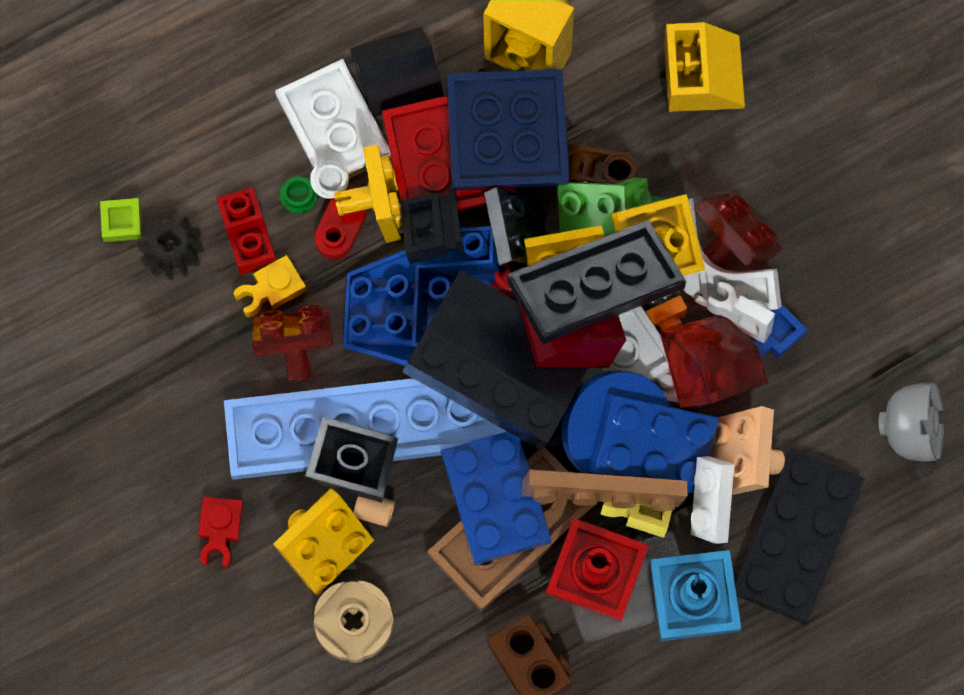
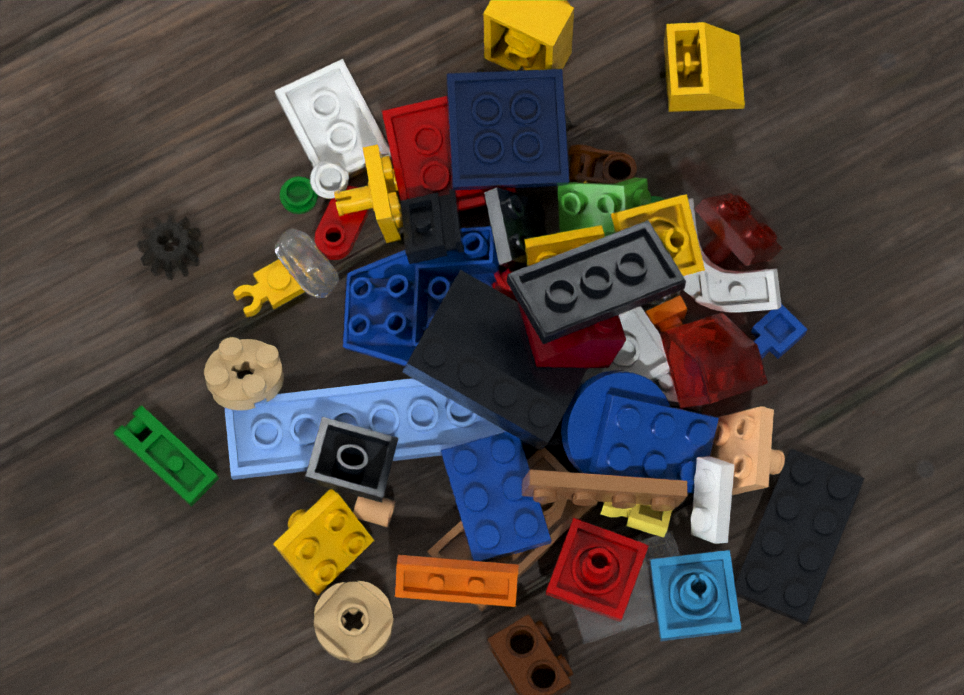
lime plate [100,198,142,242] -> none
red plate [198,497,244,569] -> none
red slope [216,187,276,275] -> none
clear red plate [252,305,333,380] -> none
black slope [350,27,444,117] -> none
white plate [707,282,775,343] -> none
light grey cylinder [879,383,944,462] -> none
none -> green plate [113,405,219,507]
none -> tan plate [204,337,284,411]
none -> clear plate [275,229,339,298]
none -> orange plate [395,555,519,607]

